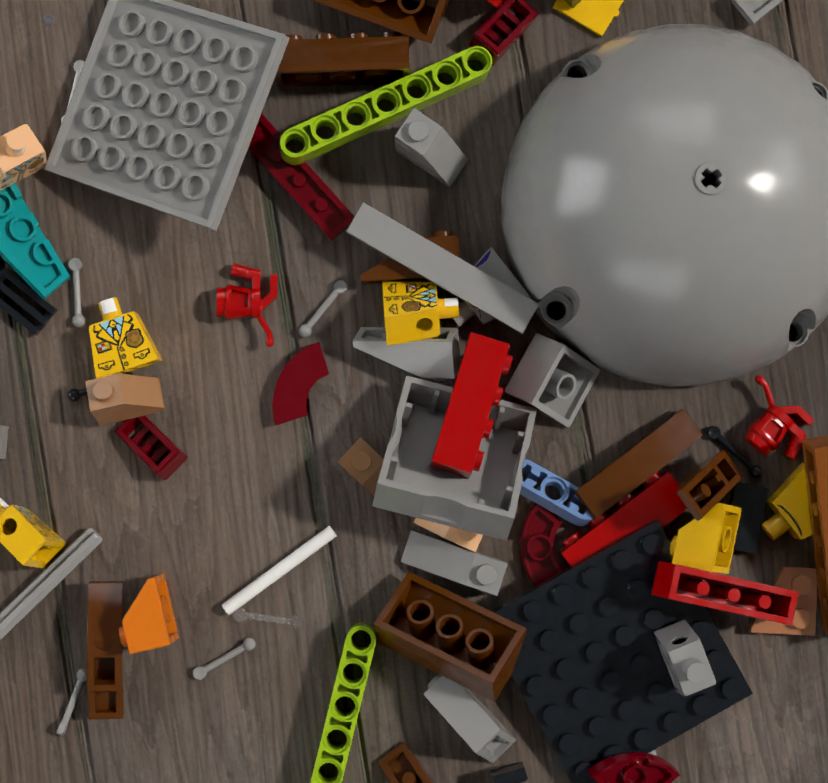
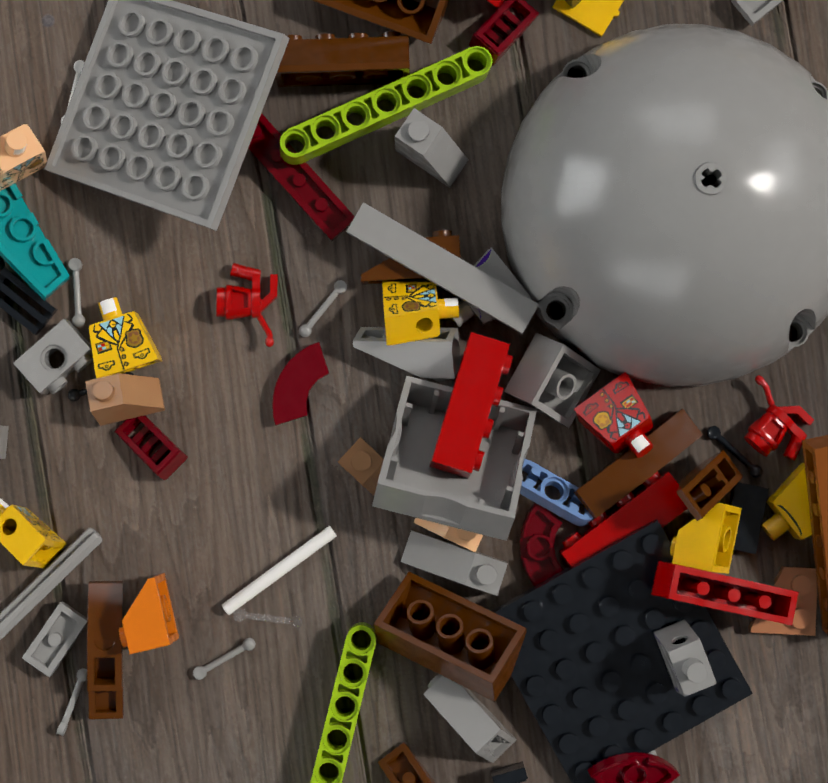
none -> light grey brick [13,319,93,395]
none -> light grey plate [22,601,87,677]
none -> red torso [574,372,654,458]

